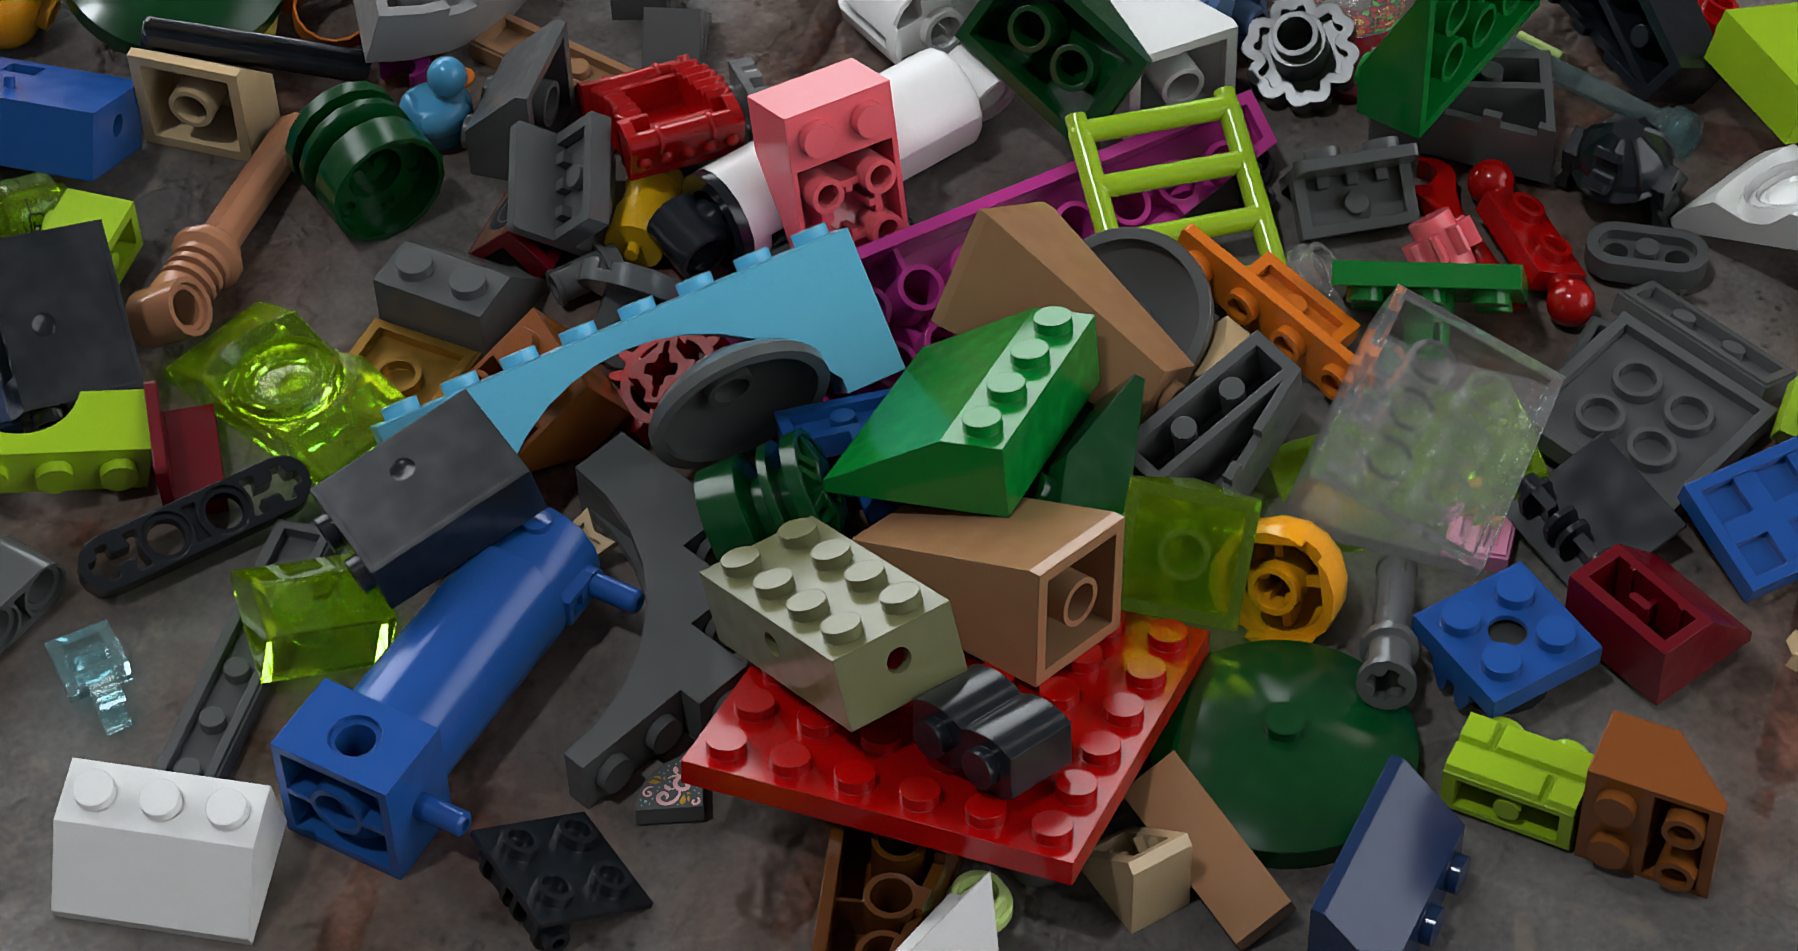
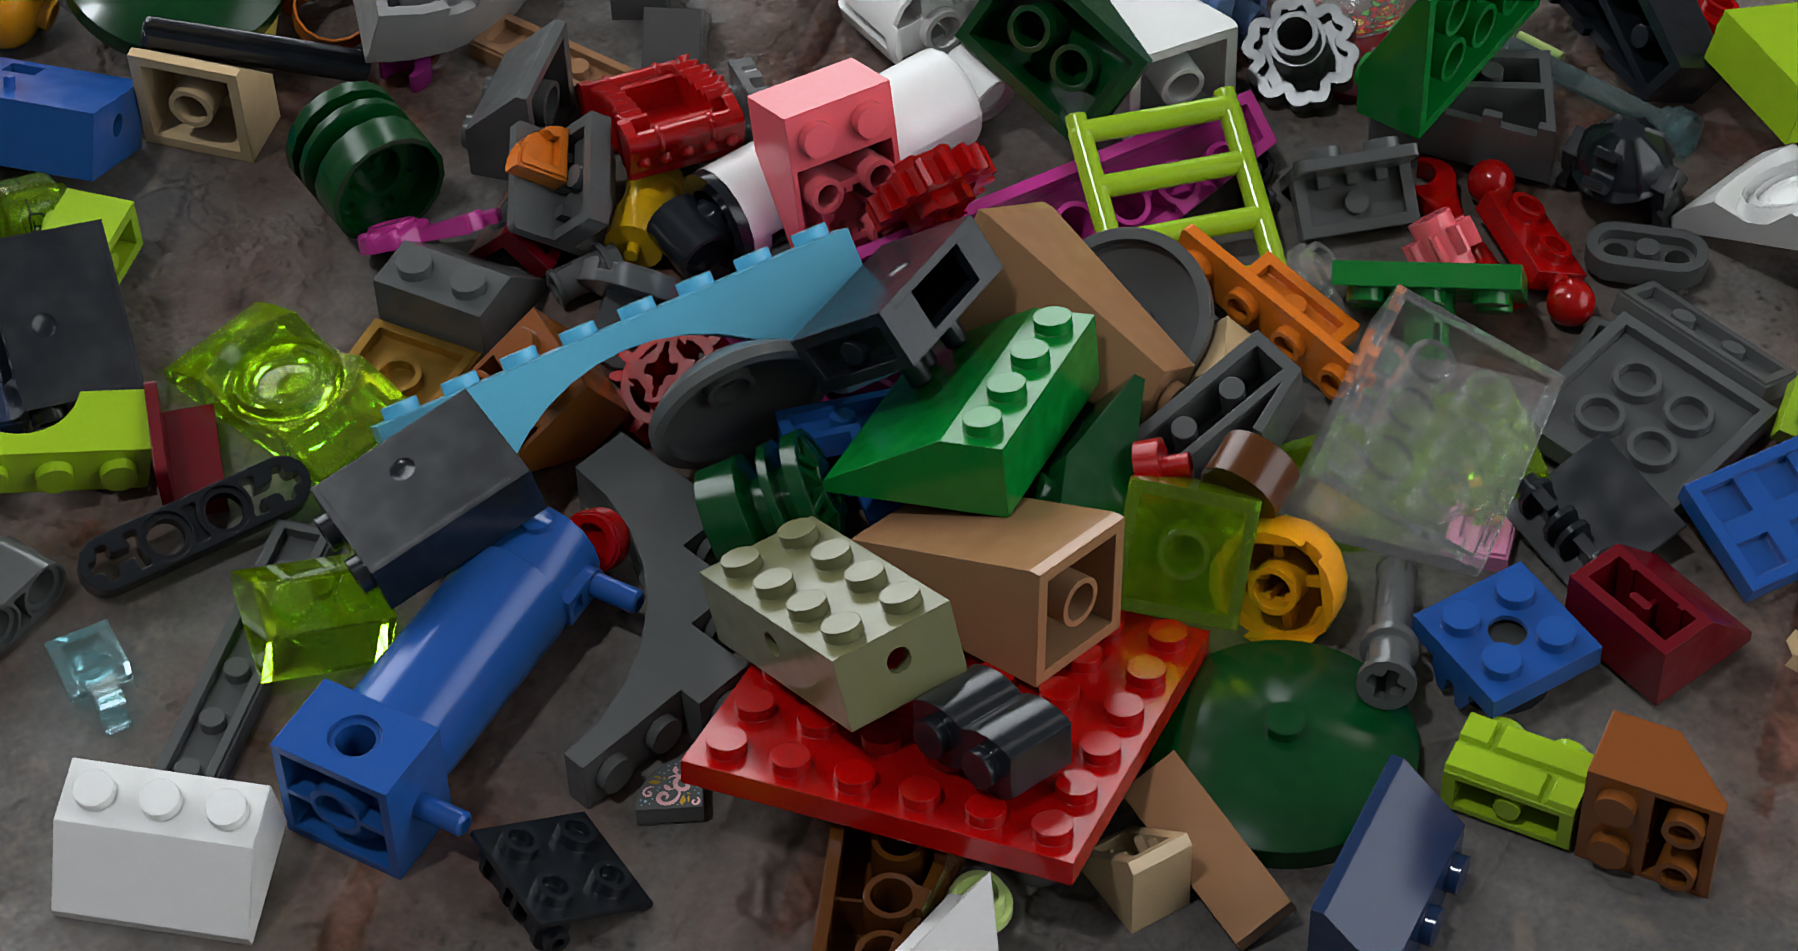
nougat piece [125,112,300,349] -> none
dark azure animal [399,56,475,151] -> none
none -> dark pink piece [357,207,503,255]
none -> orange tile [505,126,569,190]
none -> red tile [570,506,630,572]
none -> black piece [790,214,1004,394]
none -> red gear [865,141,997,236]
none -> red tile [1132,437,1194,506]
none -> reddish brown piece [1201,430,1300,522]

